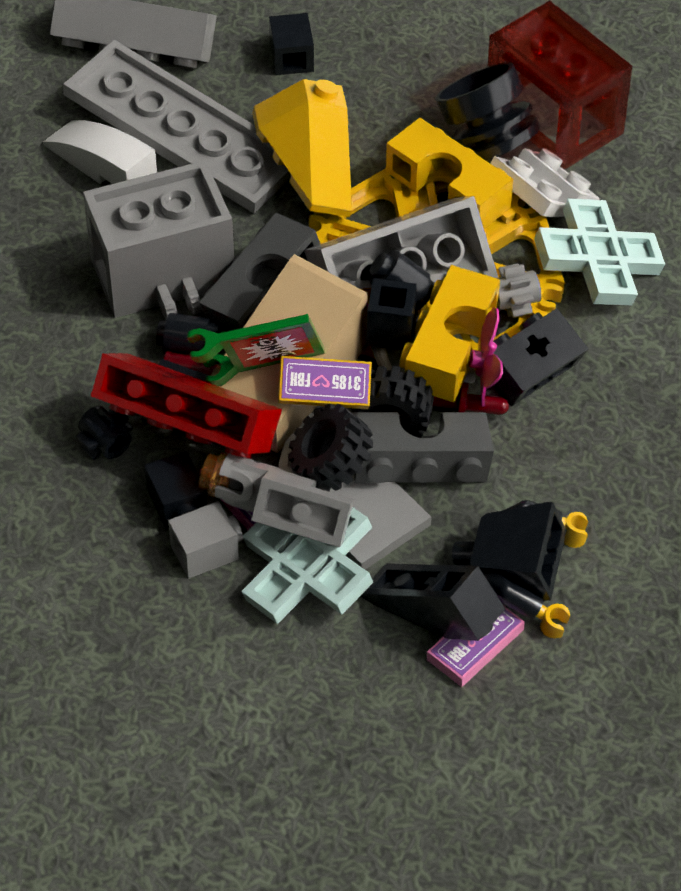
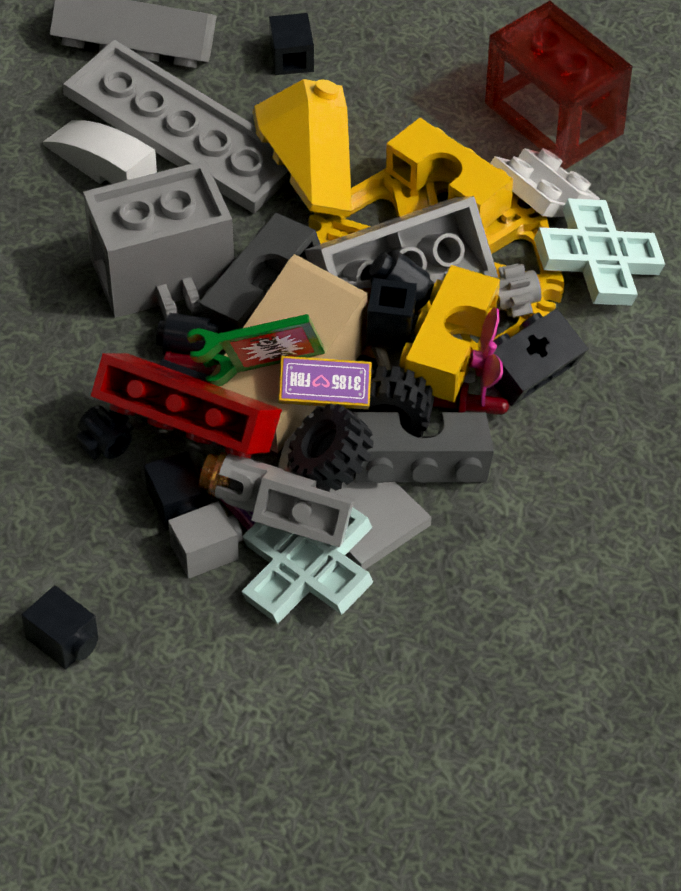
black slope [361,563,505,641] -> none
tile [427,605,525,687] -> none
black wheel [435,62,541,160] -> none
black torso [452,500,588,638] -> none
none -> black brick [21,585,99,669]

